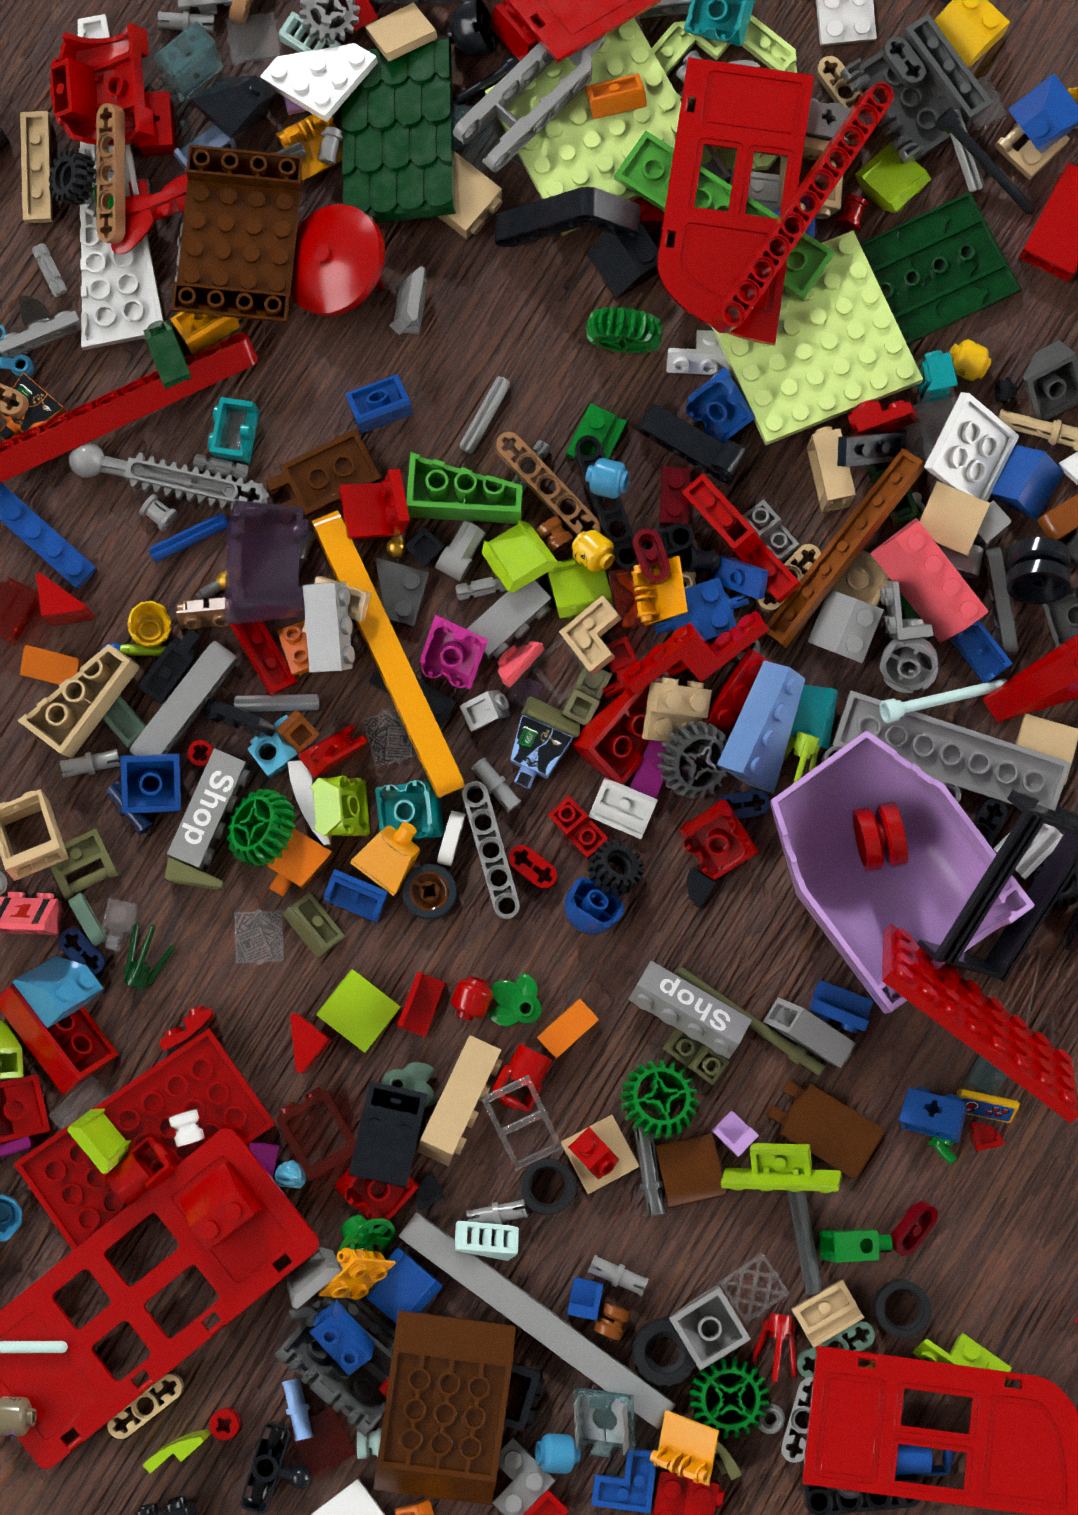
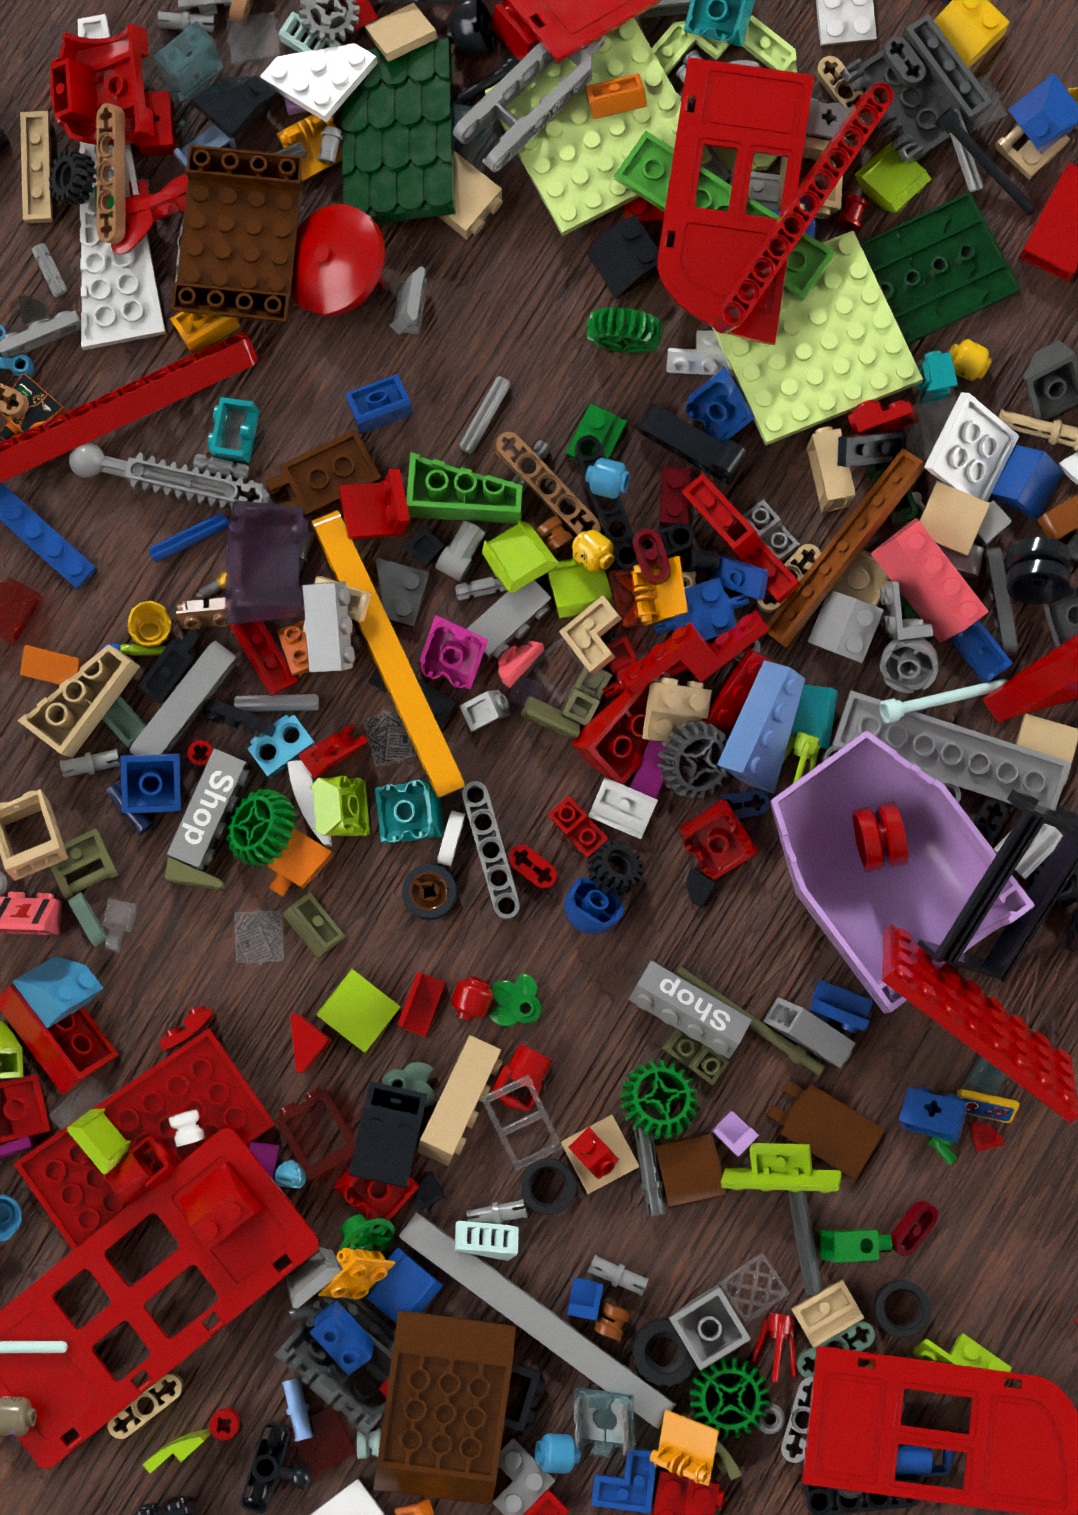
red slope [36,572,95,627] -> none
dark blue beam [59,928,106,976] -> none
dark green plant [123,923,175,990] -> none
light grey bush [139,494,178,531] -> none
dark green slope [143,320,192,389] -> none
dark orange slope [276,710,320,754] -> none
blue hinge [324,869,389,923] -> none
light orange torso [350,822,420,896] -> none
pearl gold piece [386,526,408,557] -> none
light grey pin [471,757,521,813] -> none
black beam [495,187,641,247] -> none
black torso [510,715,573,789] -> none
orange slope [537,999,599,1059] -> none
black plate [995,377,1017,405] -> none

